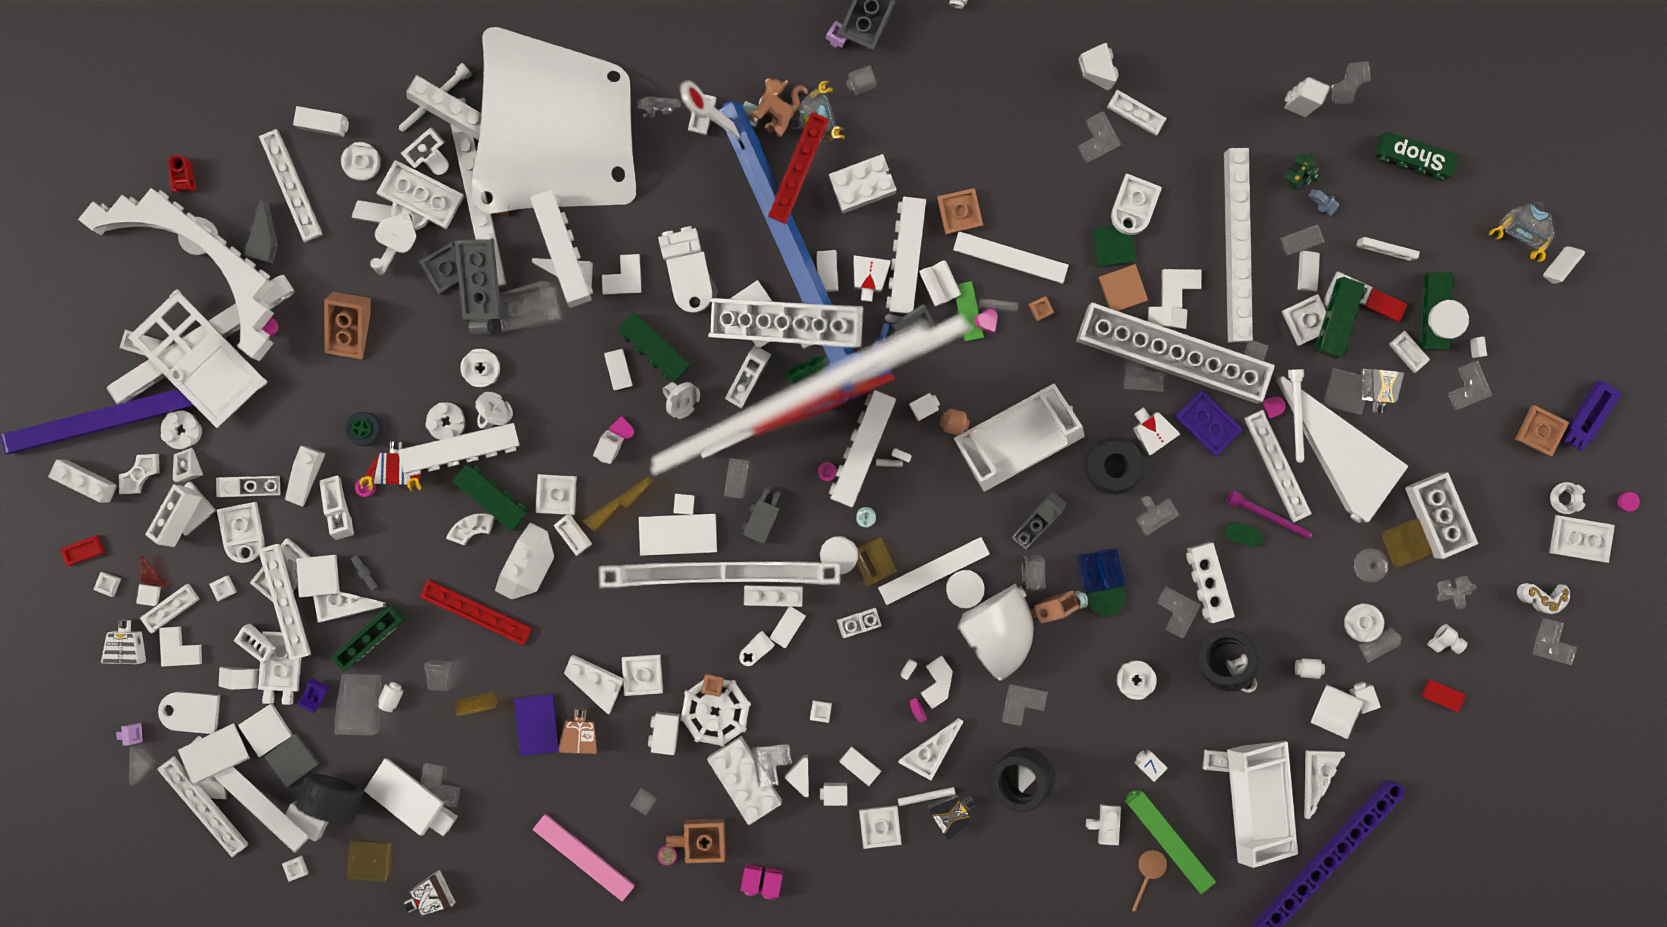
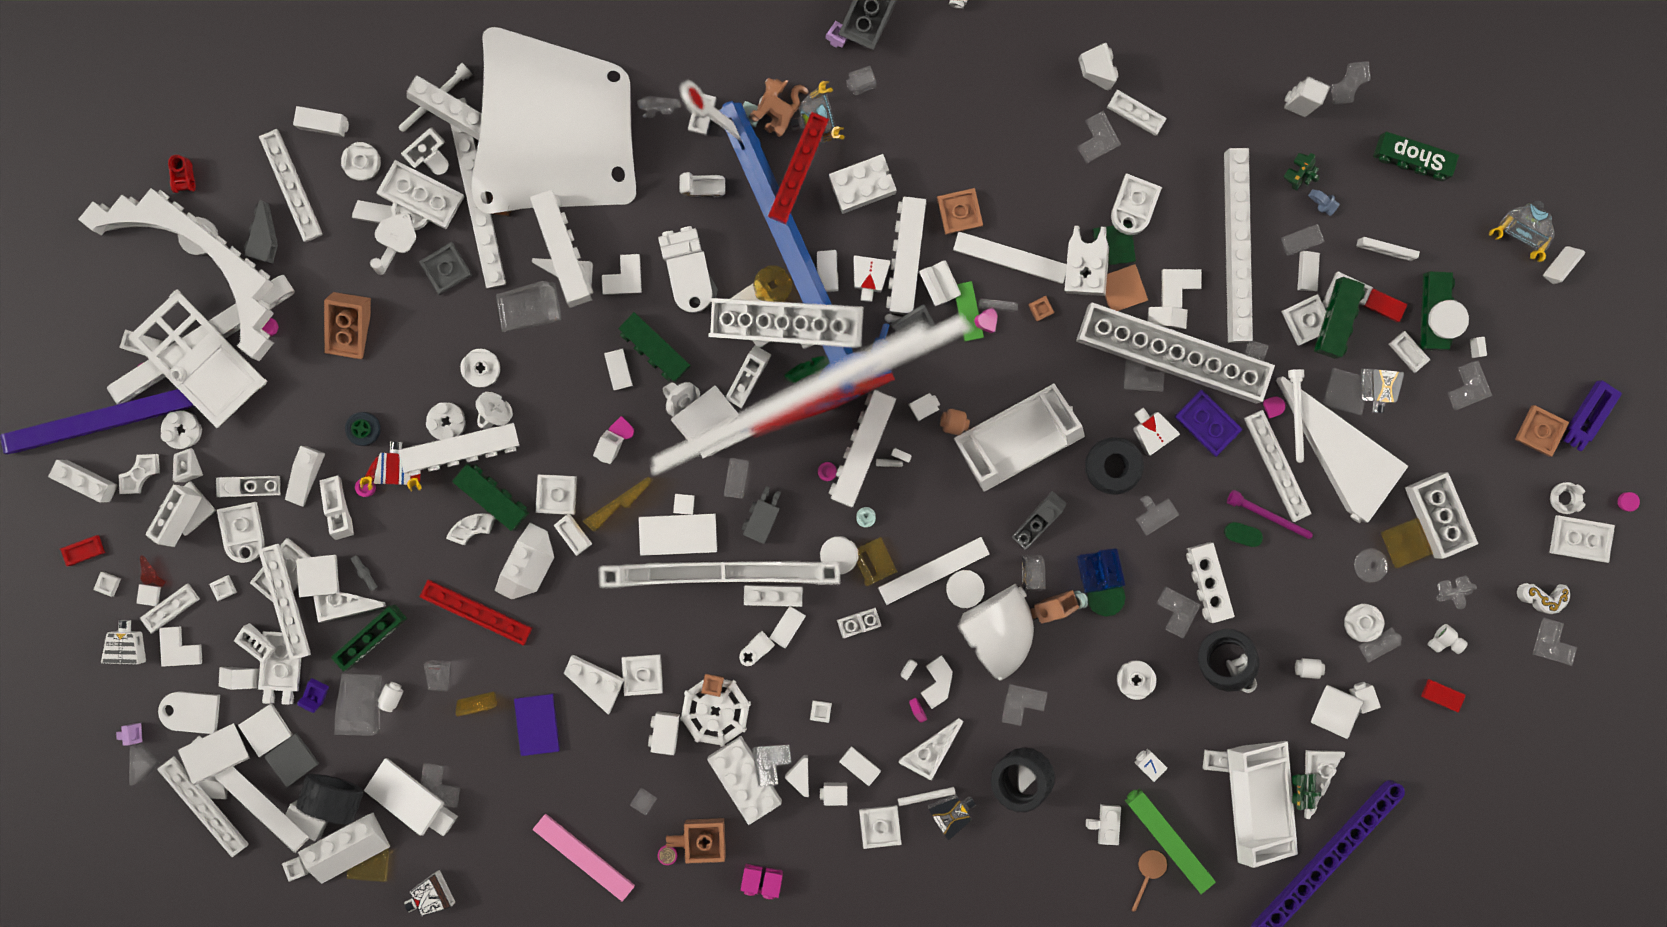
dark grey hinge [454,239,502,335] -> none
nougat torso [558,709,597,754] -> none
none -> white slope [298,813,390,884]
none -> white tile [671,385,739,440]
none -> white animal [680,172,725,197]
none -> clear yellow plate [753,265,792,302]
none -> white brick [1065,226,1109,296]
none -> dark green hips [1292,773,1321,810]

